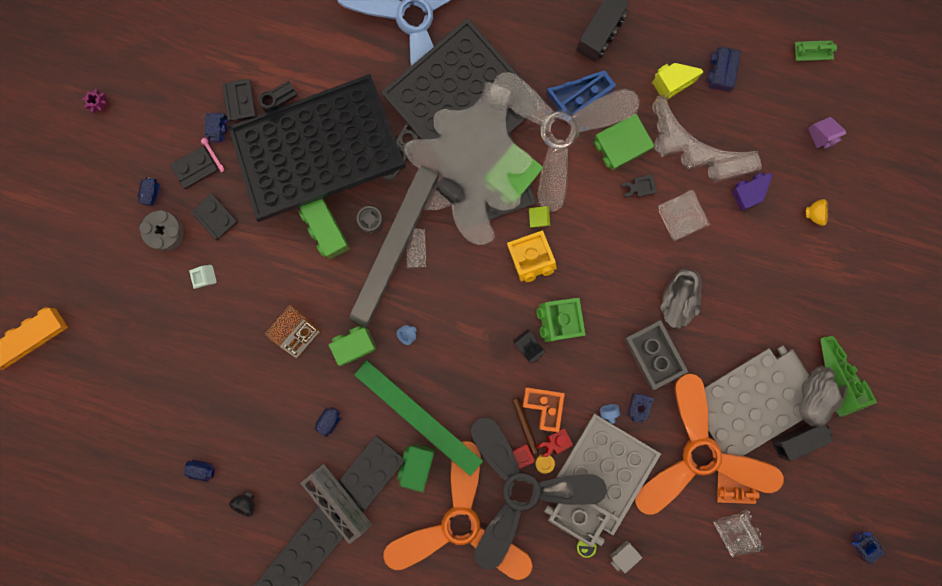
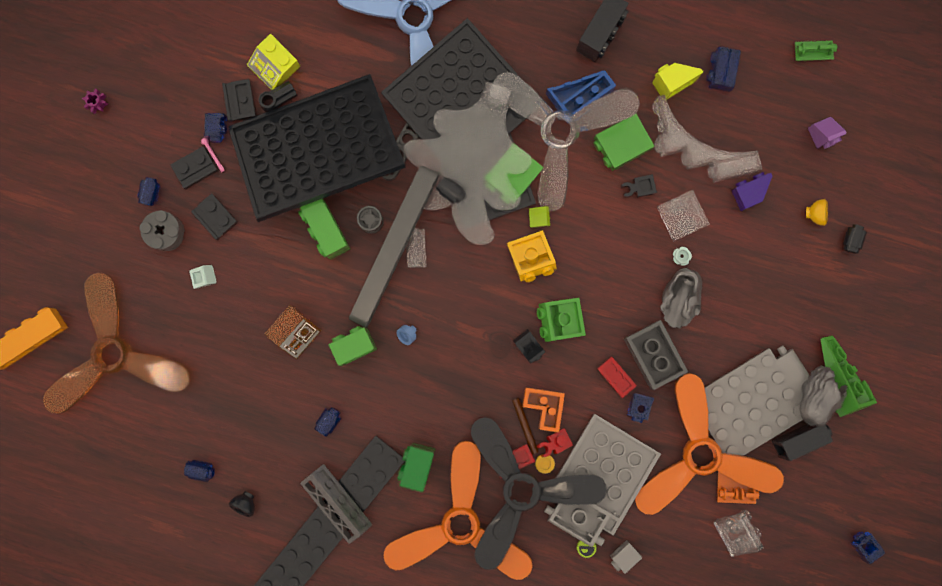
green tile [354,360,483,476] -> none
medium blue tile [600,404,620,424] -> none
none -> clear orange piece [43,273,190,414]
none -> neon yellow slope [247,34,300,90]
none -> red plate [597,356,637,398]
none -> light aqua plate [673,247,692,266]
none -> black brick [842,224,867,254]

